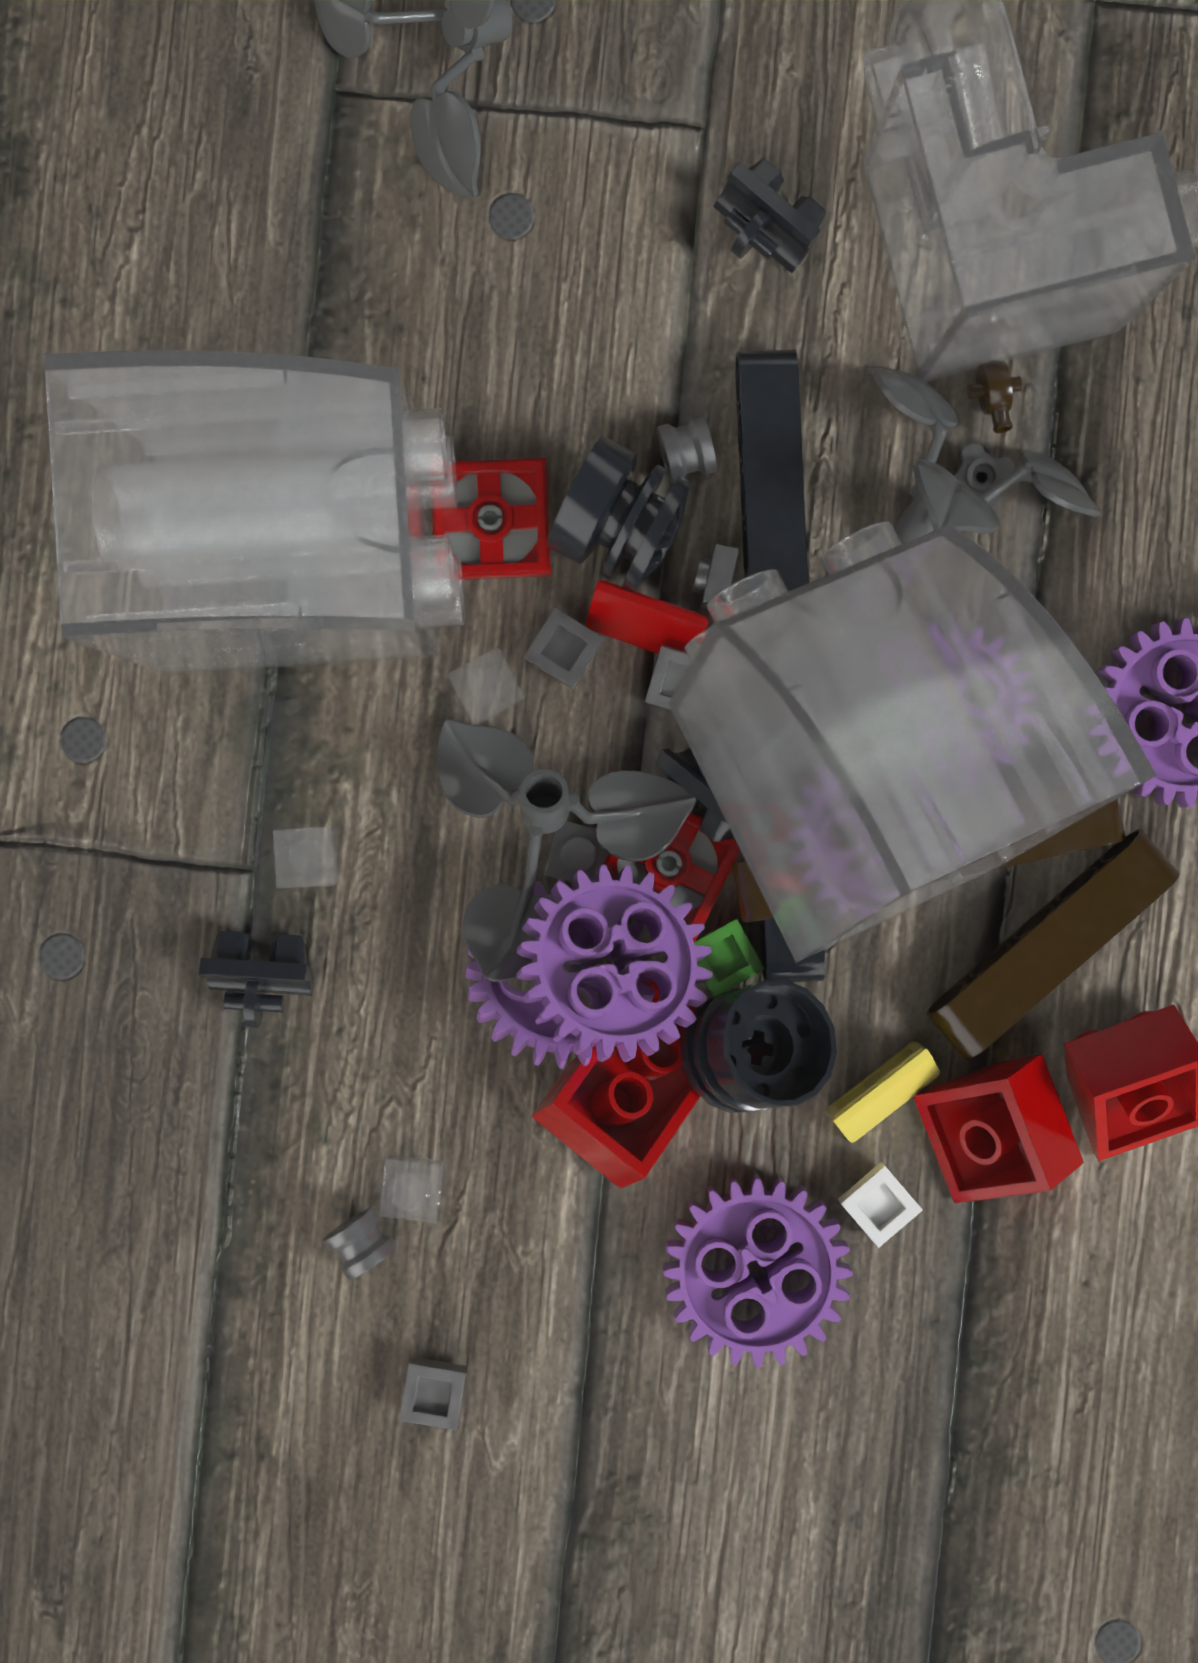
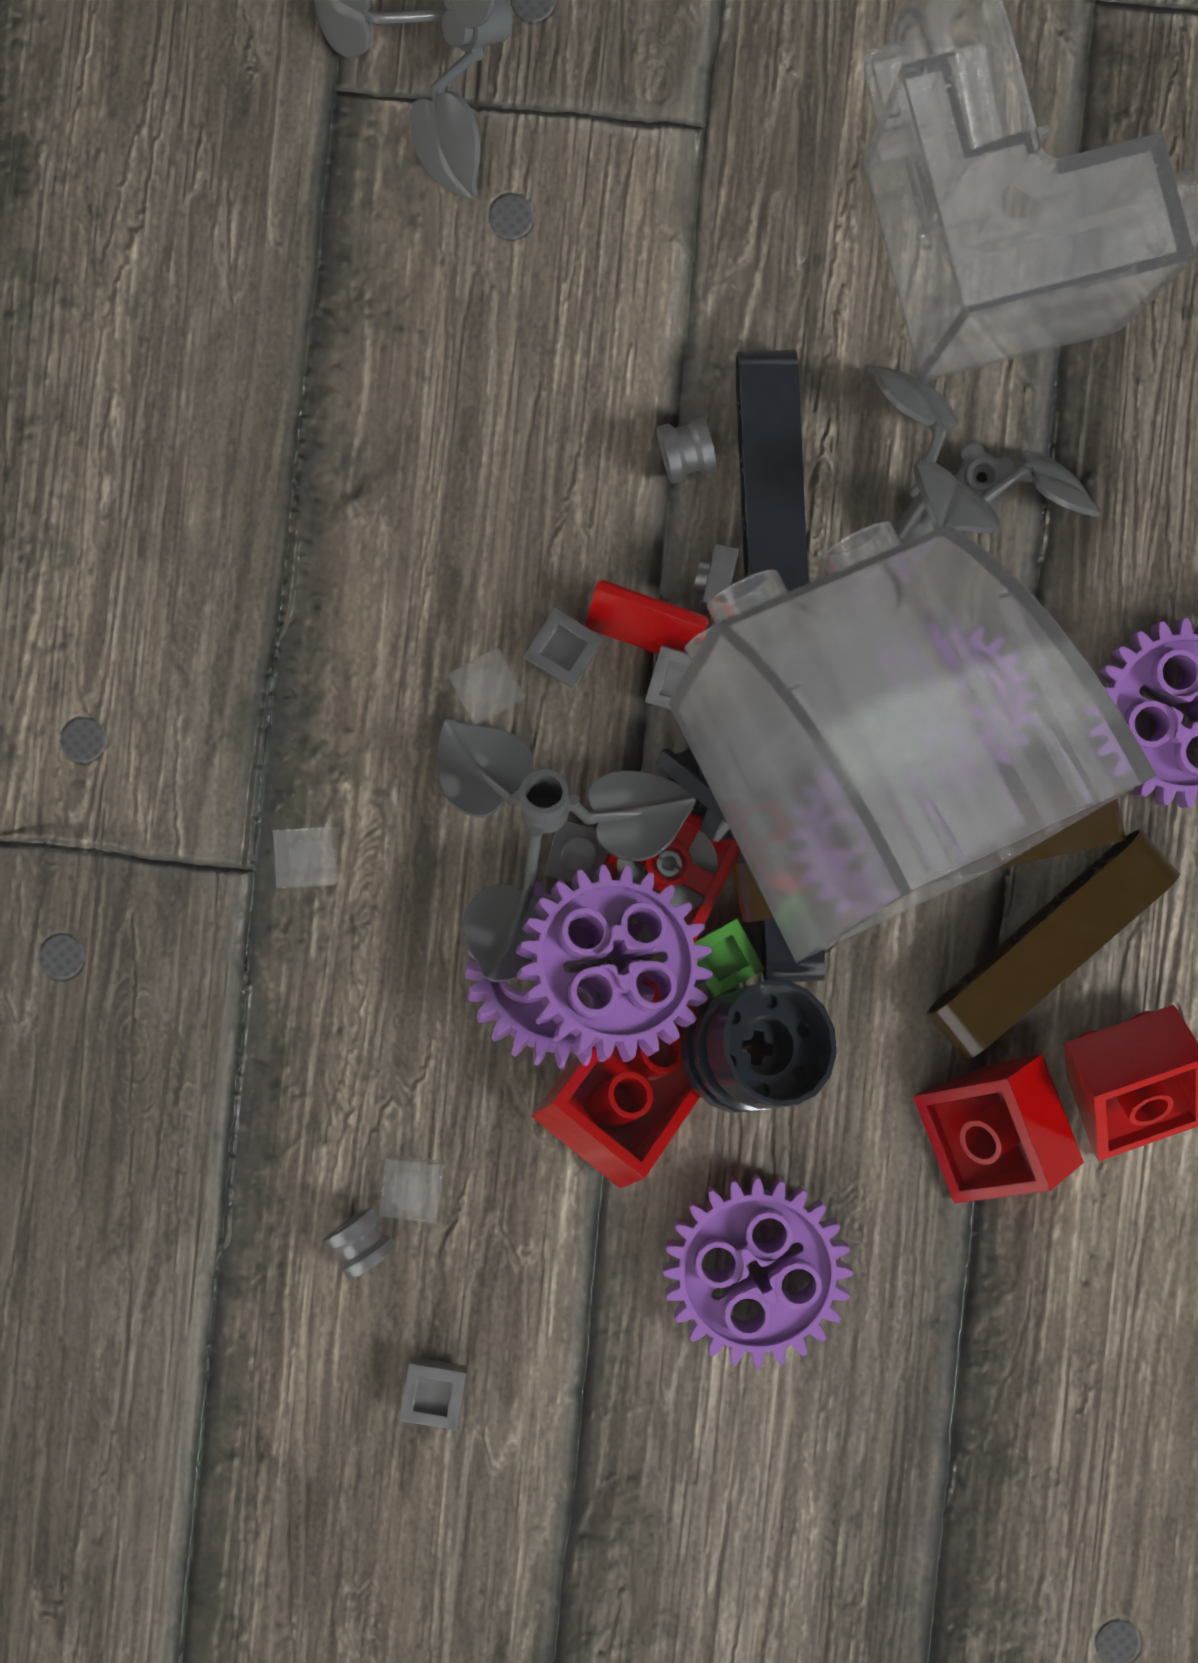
clear slope [44,350,465,674] -> none
black hips [198,931,314,1028] -> none
red piece [430,458,551,582] -> none
black wheel [546,435,692,593] -> none
black hips [713,158,826,273] -> none
light yellow slope [826,1041,940,1143] -> none
white plate [838,1162,923,1248] -> none
dark brown piece [967,360,1022,433] -> none

